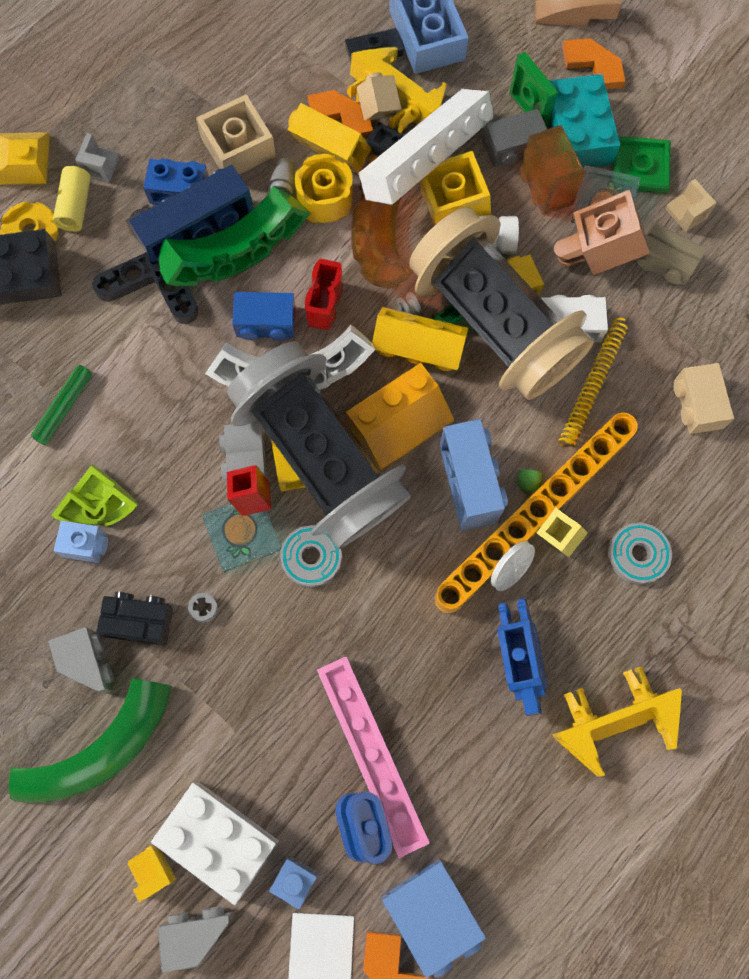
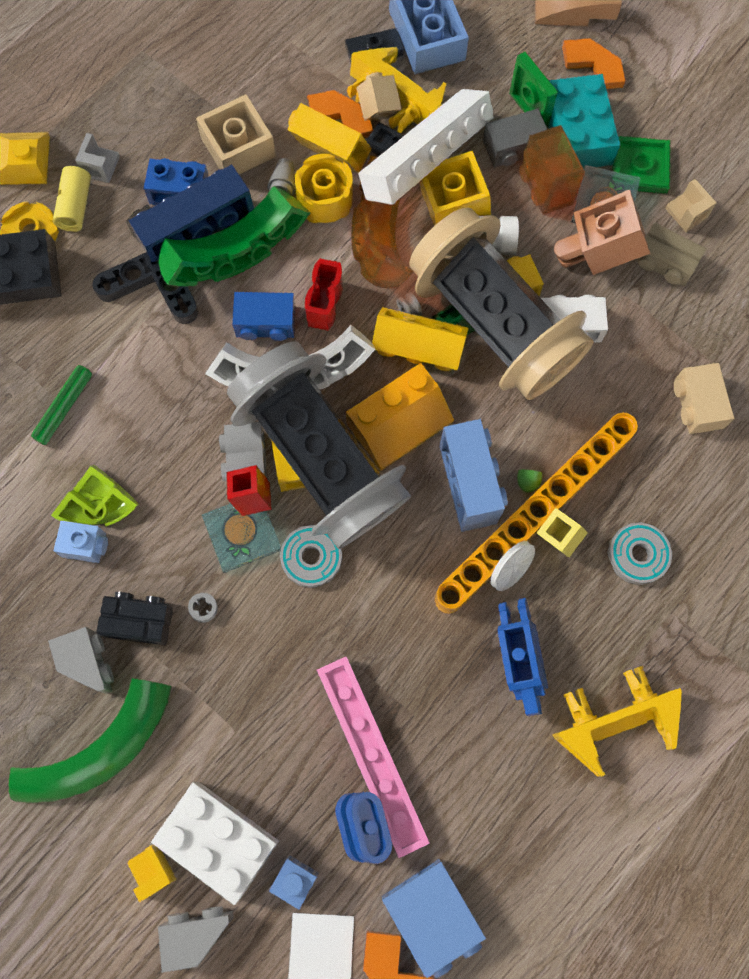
yellow piece [558,318,628,447] -> none

